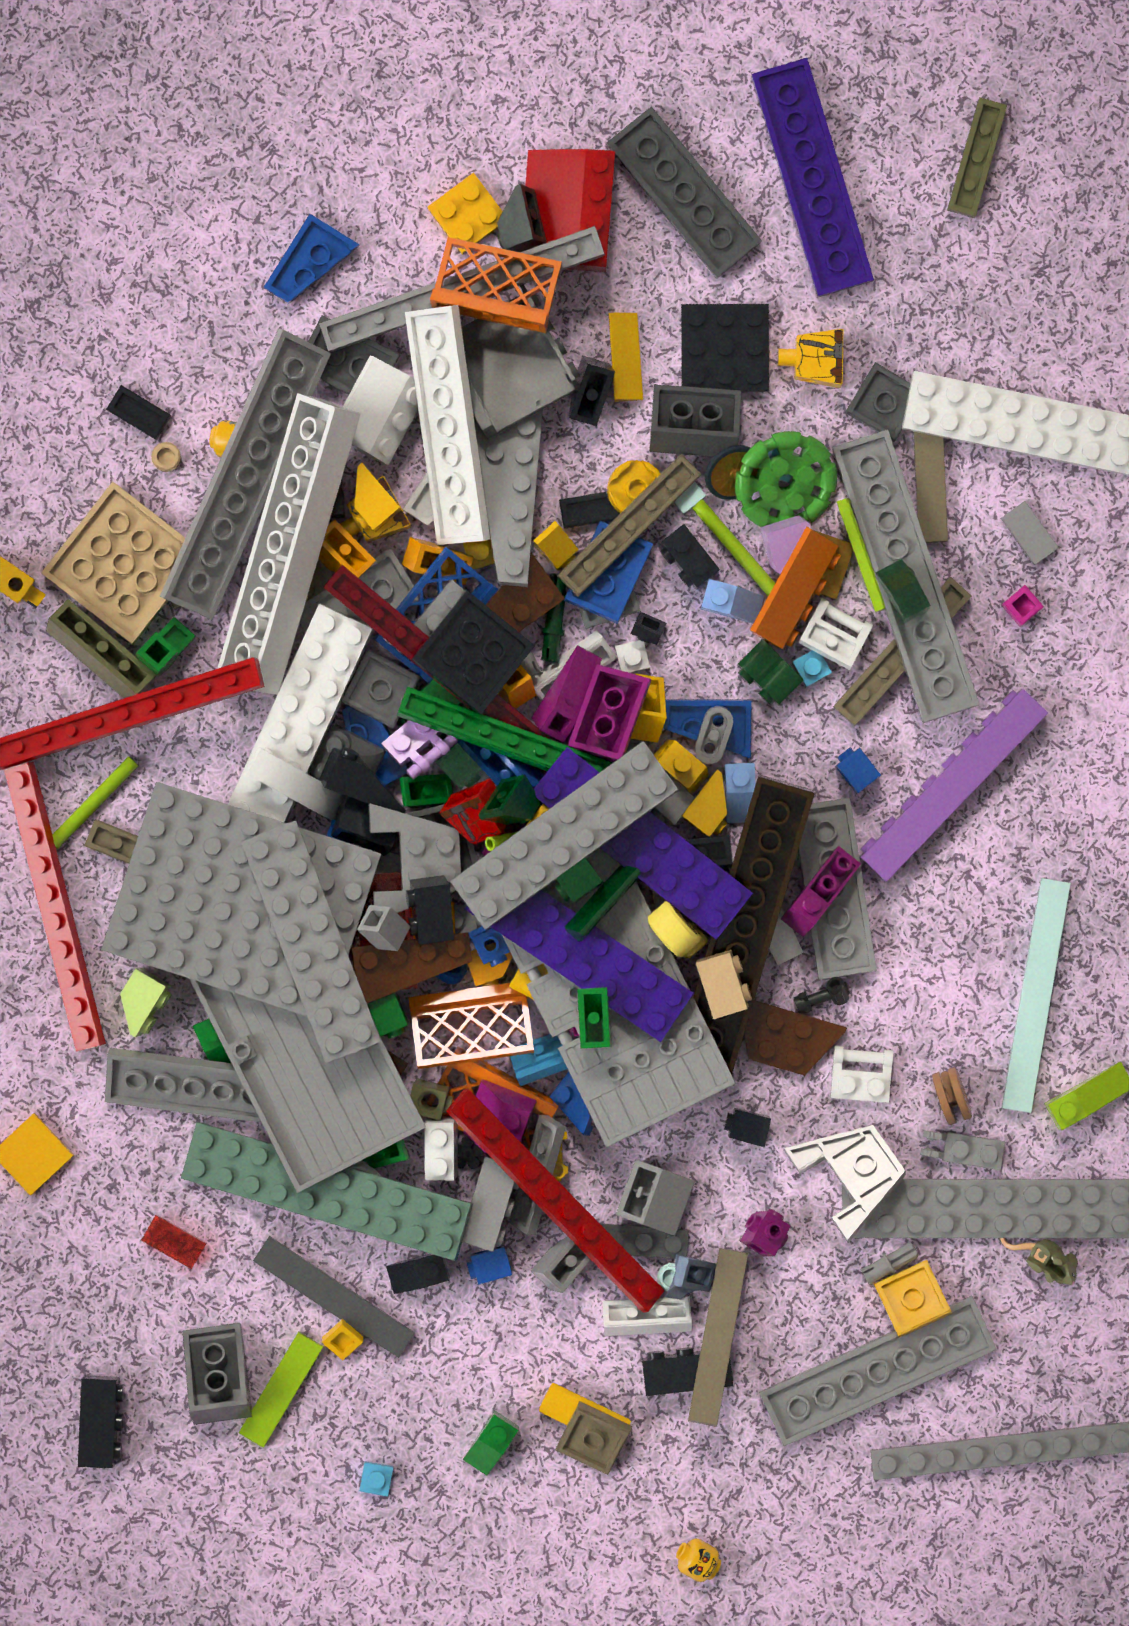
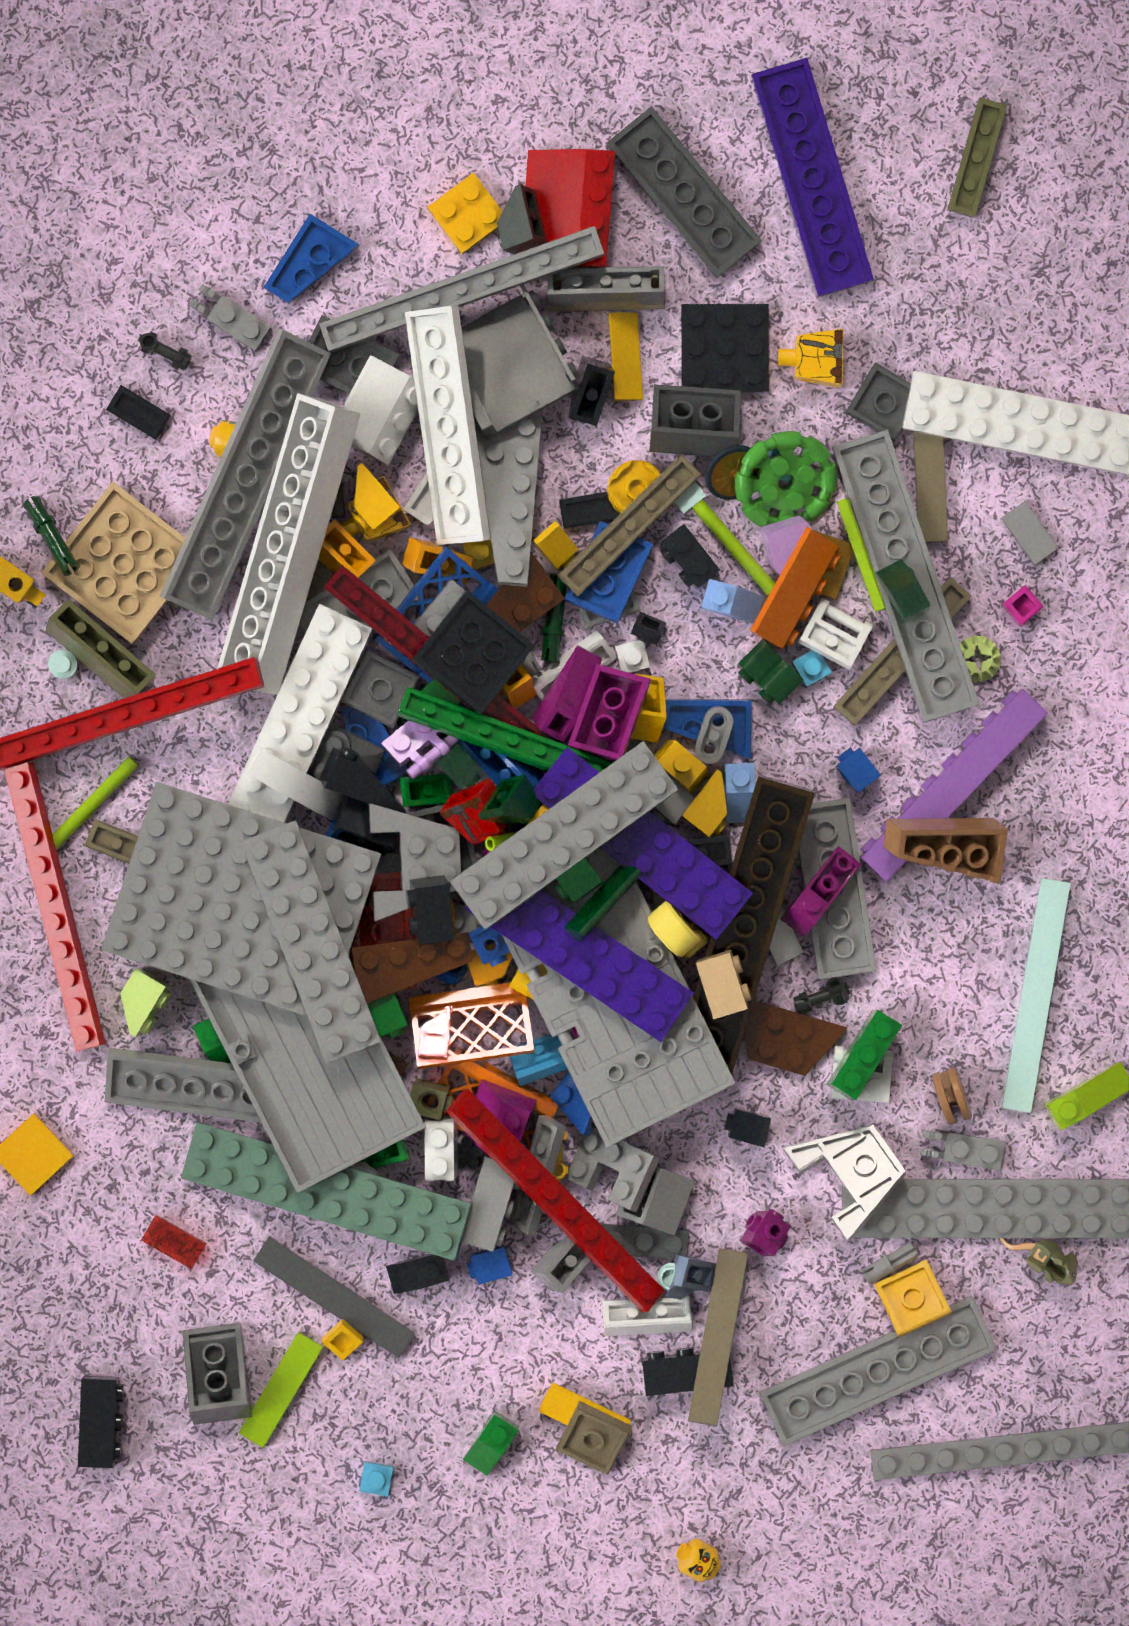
green brick [136,617,196,677] -> none
tan tile [151,442,181,472] -> none
light grey brick [357,905,411,951] -> none
orange fence [430,237,562,333] -> none
green slope [577,987,612,1049] -> none
none -> dark green pin [23,496,80,576]
none -> light aqua plate [48,650,78,679]
none -> pearl dark grey bar [138,331,192,371]
none -> light grey hinge [189,284,272,352]
none -> clear red tile [417,1006,453,1060]
none -> dark grey piece [548,266,665,312]
none -> light grey plate [565,1127,660,1212]
none -> green brick [826,1009,902,1100]
none -> medium nougat wedge [883,818,1008,884]
none -> yellowish green gear [960,636,1001,682]

